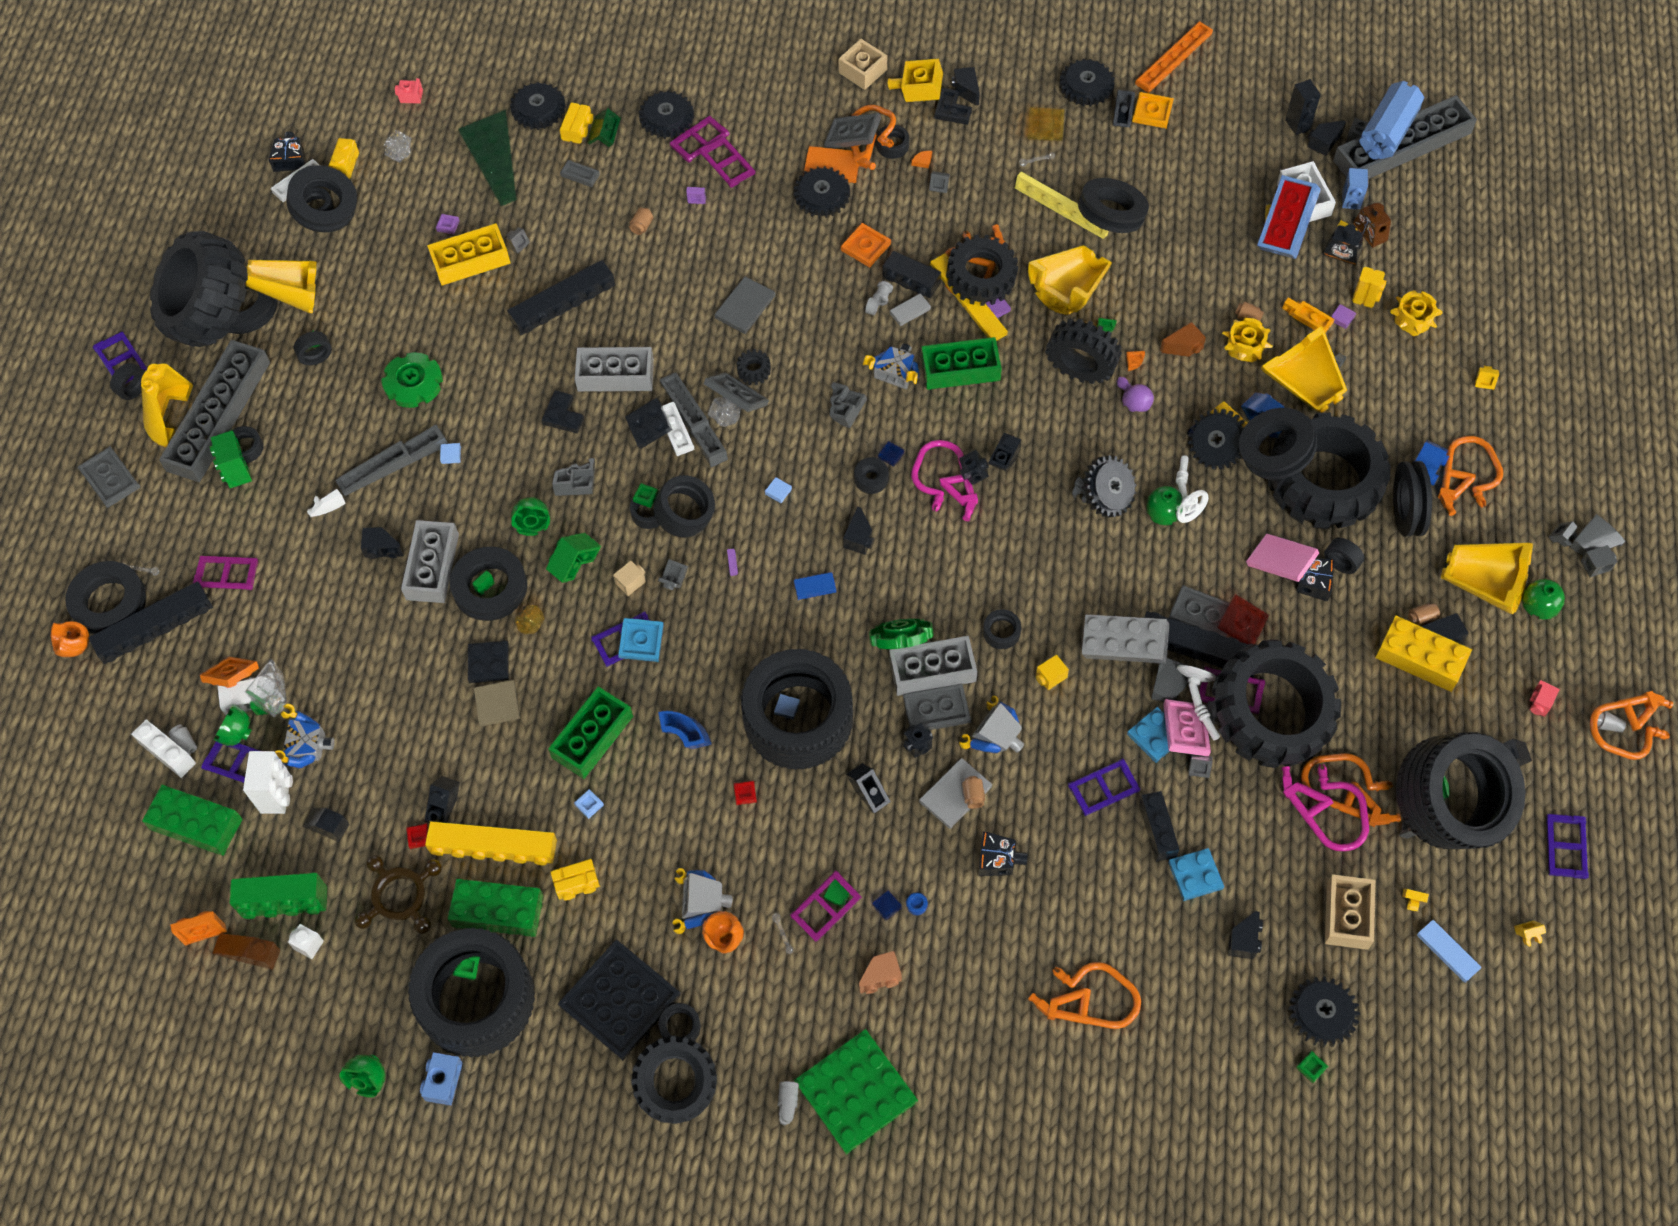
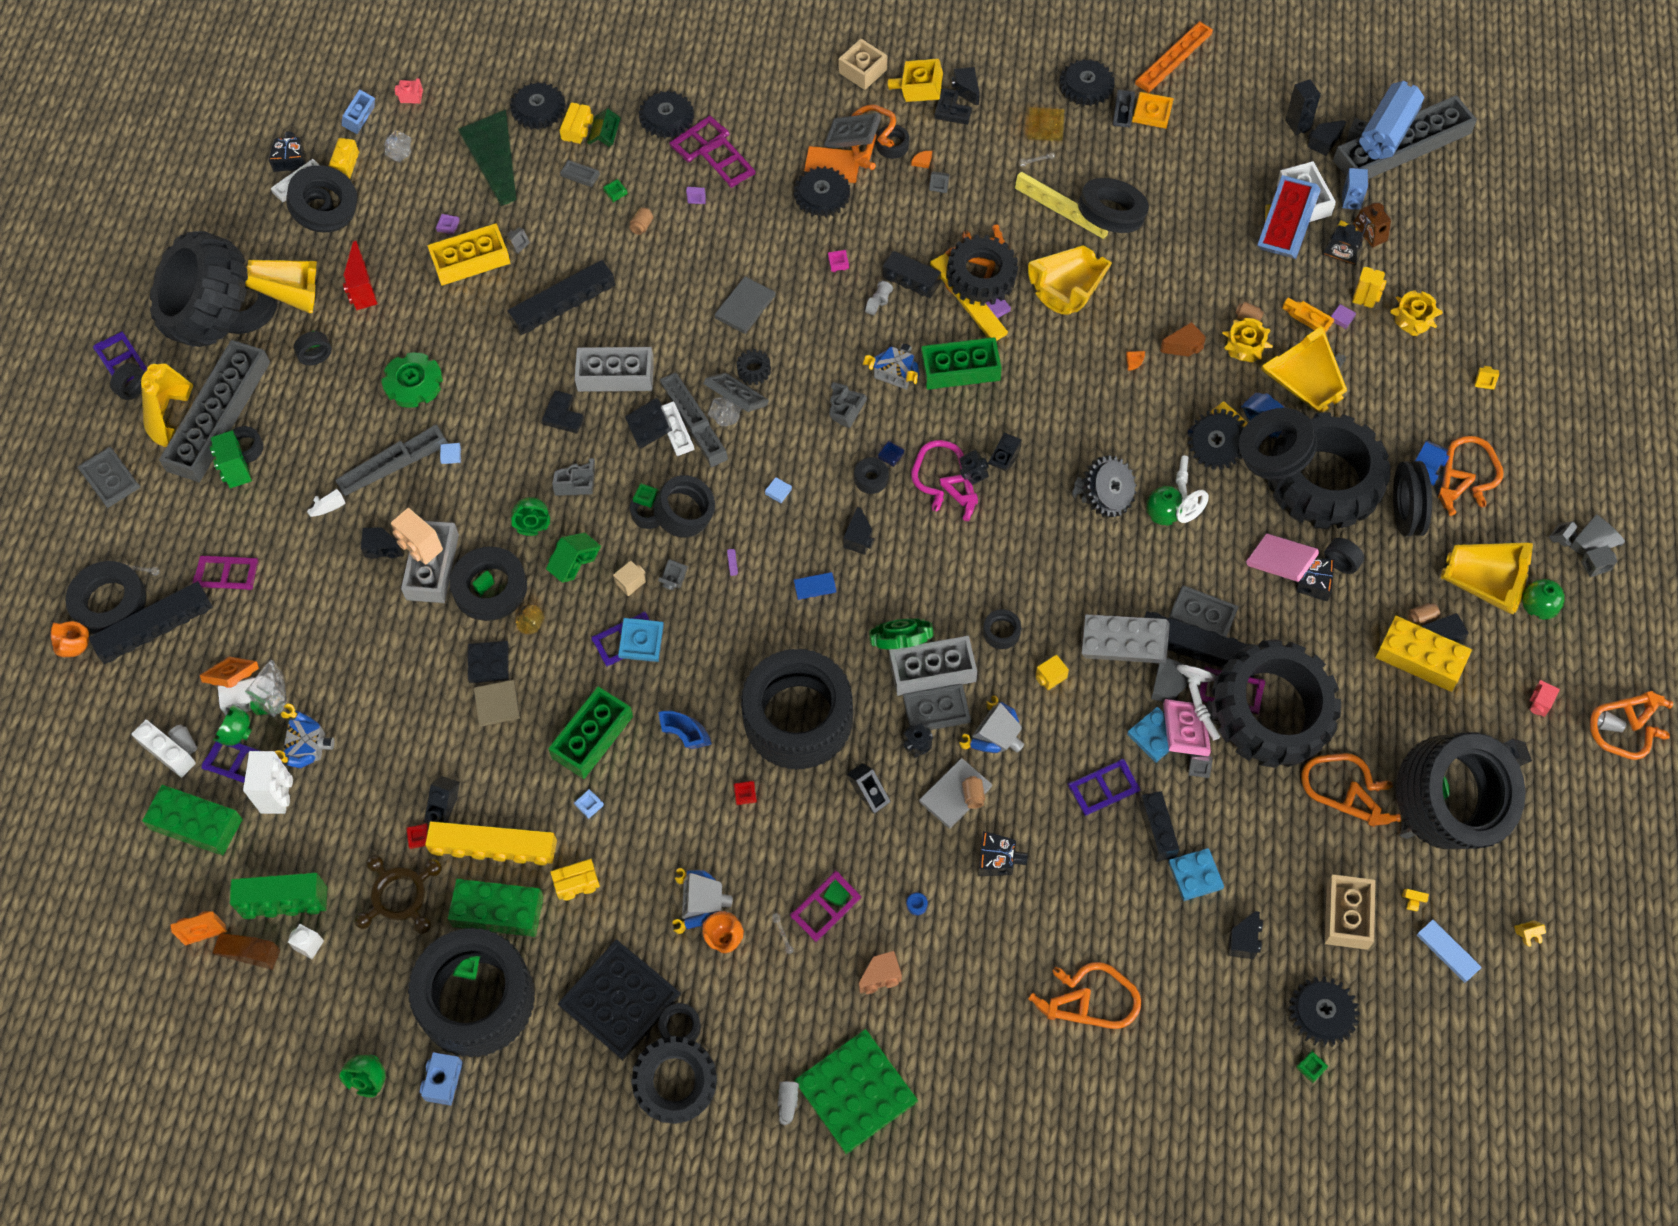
black slope [302,807,350,842] -> none
light blue tile [774,694,800,720] -> none
orange plate [841,223,891,268] -> none
clear blue tile [872,890,902,921] -> none
light grey tile [890,293,931,326] -> none
black tyre [1045,319,1122,384] -> none
green tile [1097,318,1117,332] -> none
medium lavender hair [1117,376,1154,412] -> none
clear red tile [1217,594,1269,644] -> none
dark pink piece [1282,764,1369,851] -> none
dark purple window [1546,814,1589,879] -> none
none -> medium blue brick [342,89,375,134]
none -> red slope [342,241,377,311]
none -> light nougat brick [391,508,443,565]
none -> green tile [603,179,628,202]
none -> dark pink tile [828,250,849,272]

